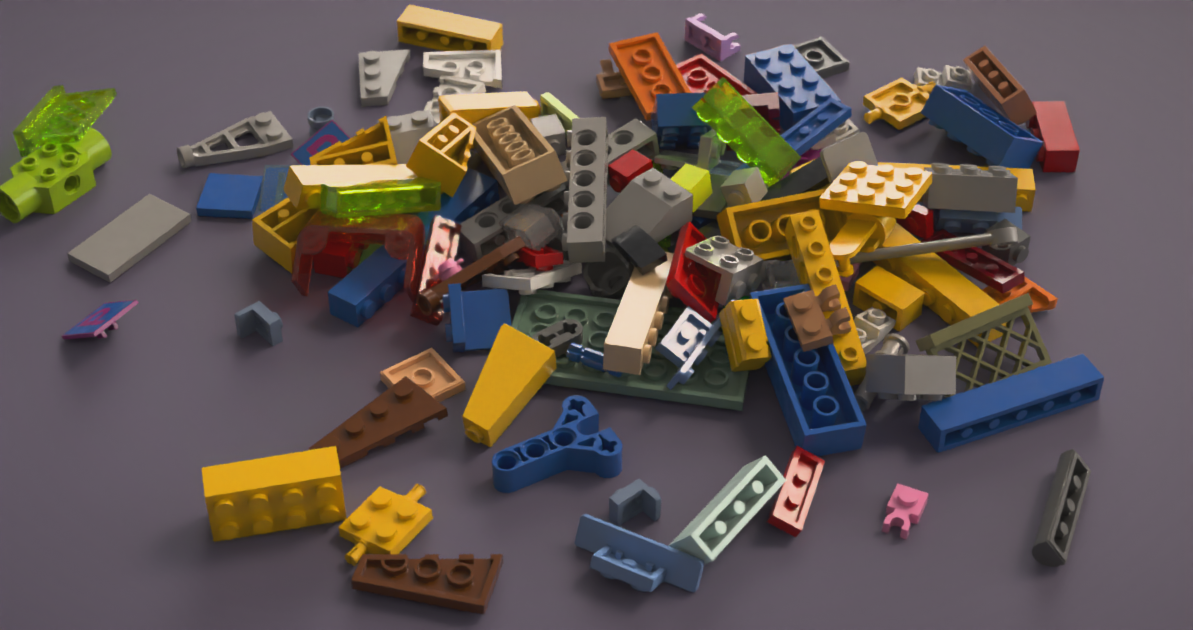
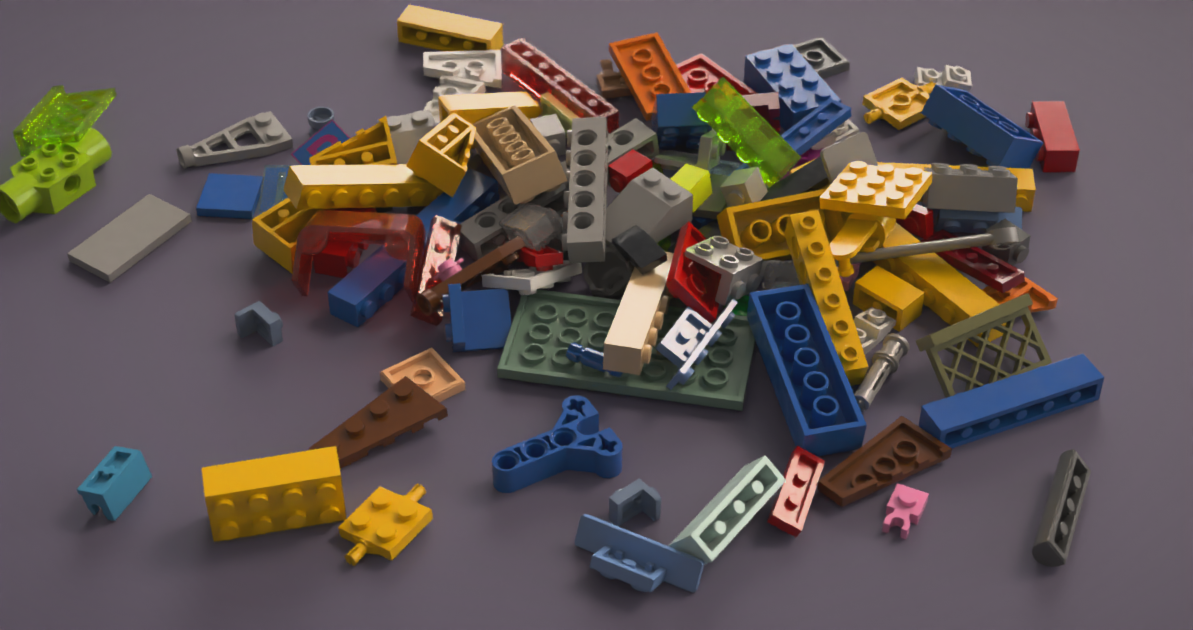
piece [61,299,138,340] -> none
clear neon green brick [321,177,441,218] -> none
reddish brown wing [351,554,503,615] -> none
light grey wing [358,49,410,107] -> none
yellow slope [462,323,557,448] -> none
dark grey beam [531,319,583,357] -> none
lavender hinge [685,14,740,62] -> none
yellow brick [719,299,772,372] -> none
medium nougat plate [783,284,851,352] -> none
light grey brick [866,354,956,401] -> none
nougat brick [963,46,1037,125] -> none
none -> dark azure hinge [76,446,152,521]
none -> clear red brick [502,37,619,135]
none -> reddish brown wing [817,416,952,507]

